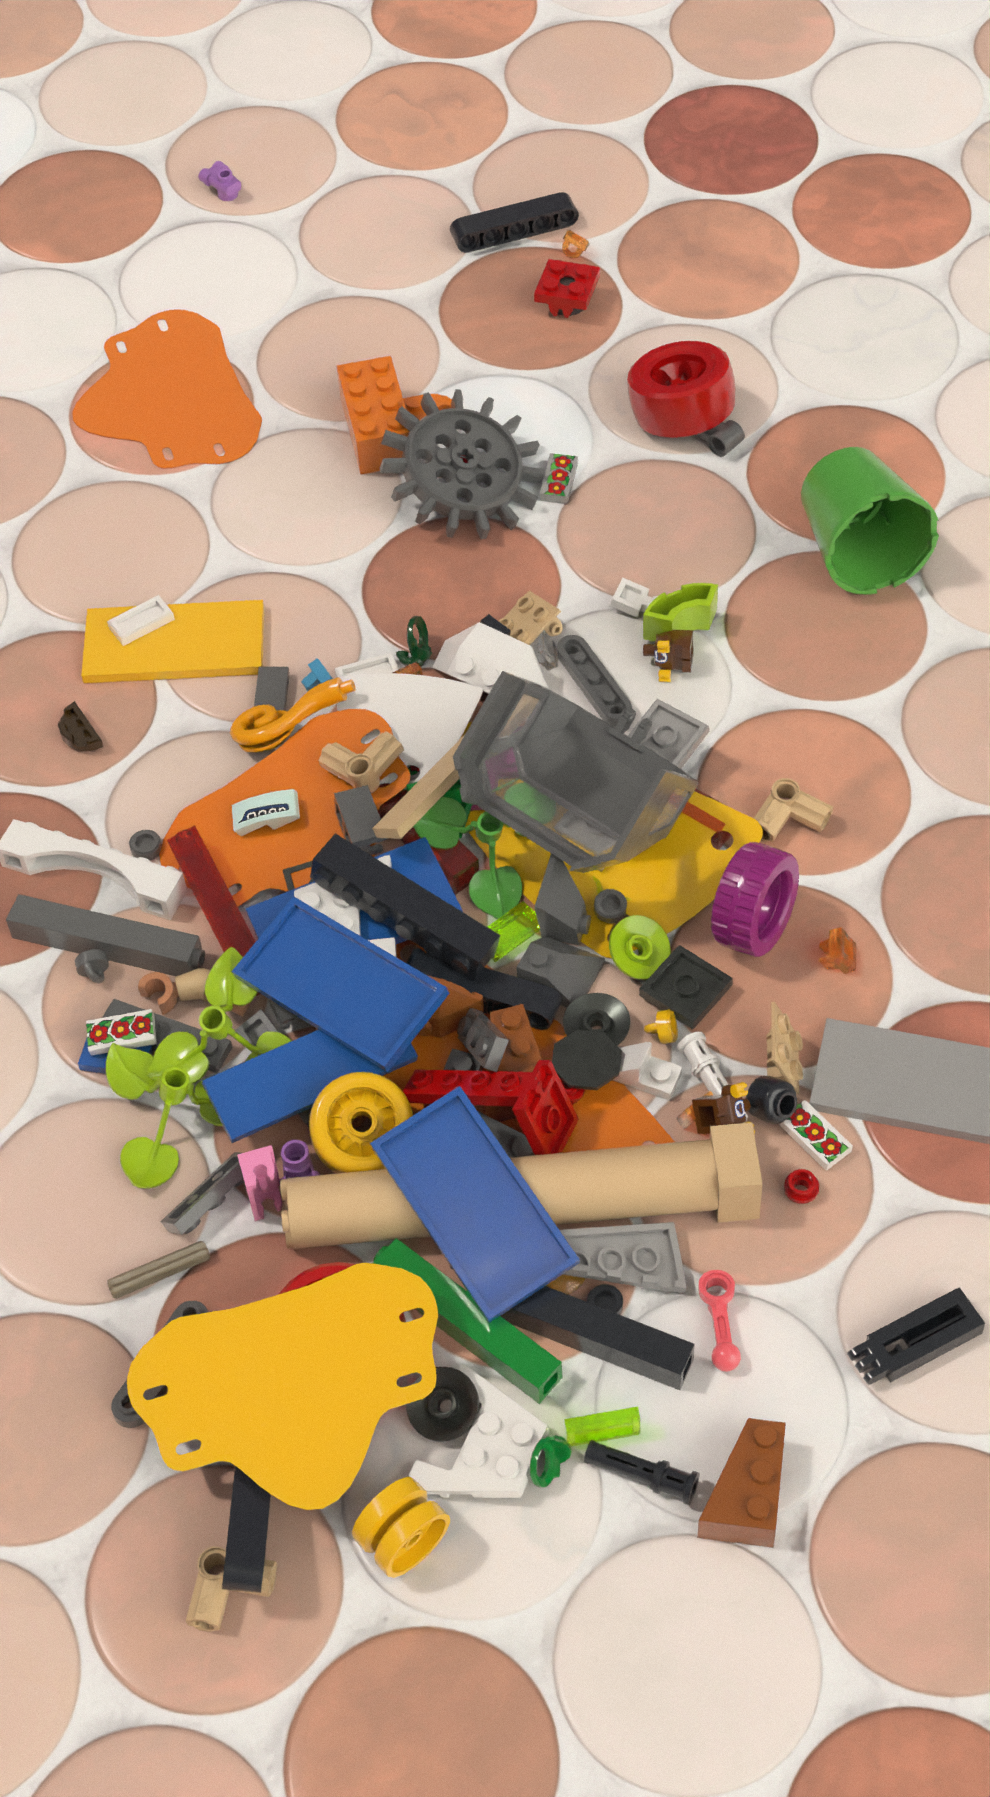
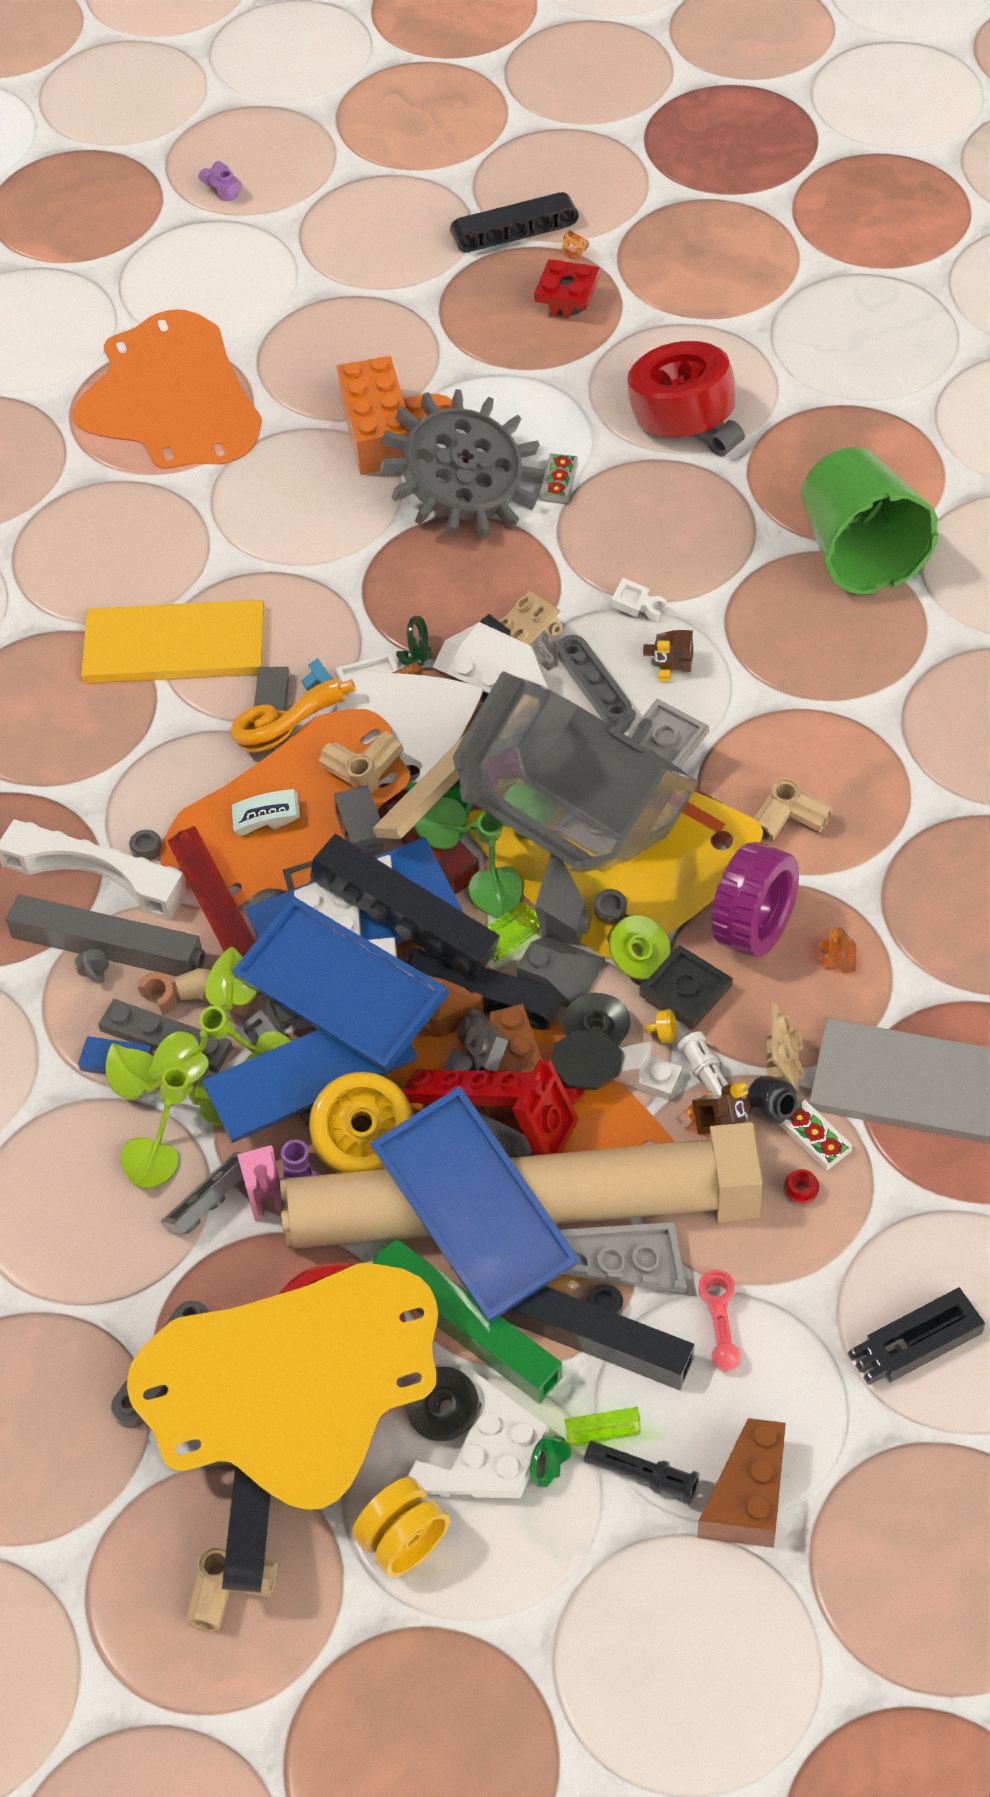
dark brown plate [58,701,103,751] -> none
tile [86,1009,157,1056] -> none
white tile [107,595,175,646] -> none
dark tan axle [107,1241,210,1299] -> none
lime brick [643,583,718,642] -> none

